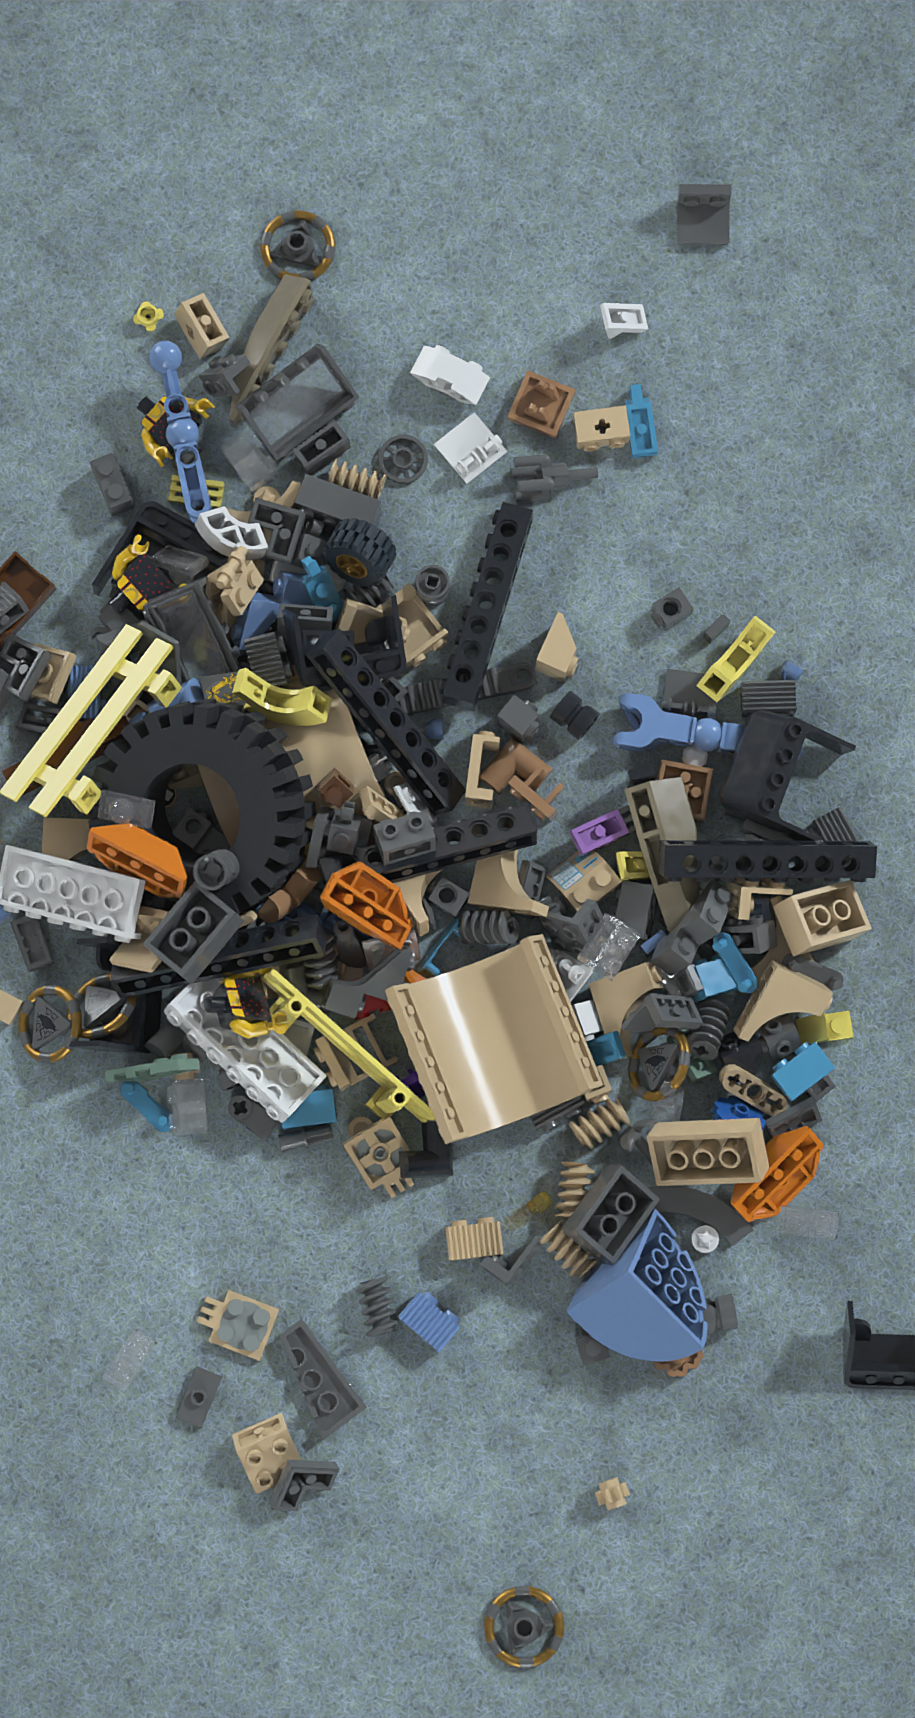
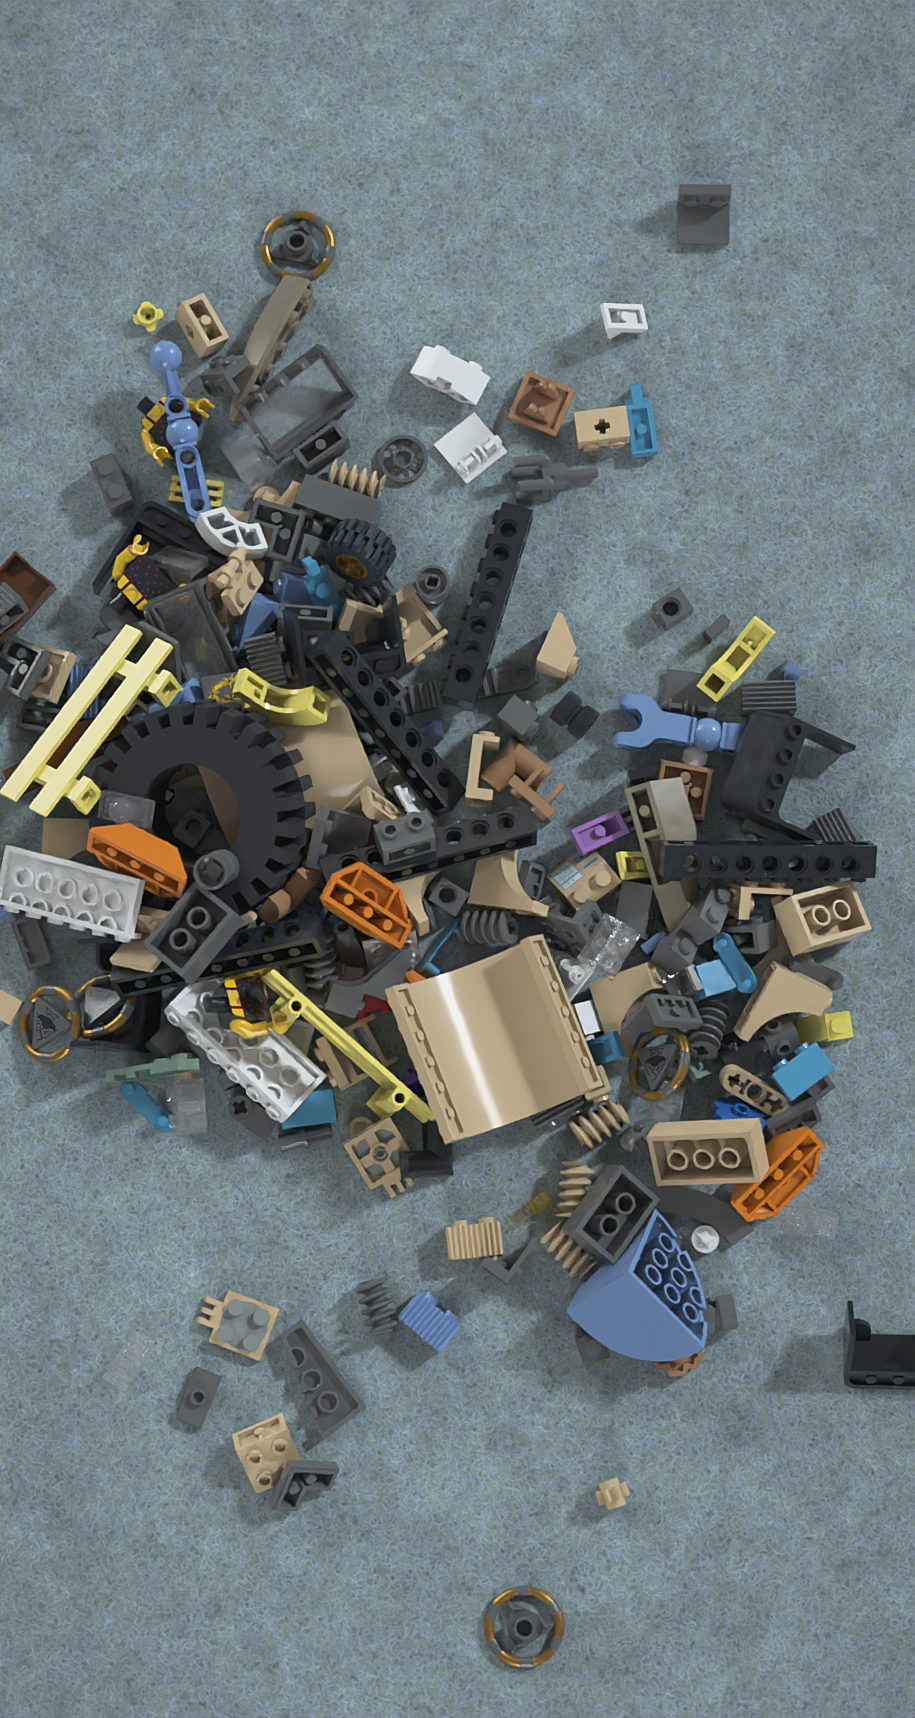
reddish brown brick [316,768,354,809] -> none
dark grey brick [326,801,362,855] -> none

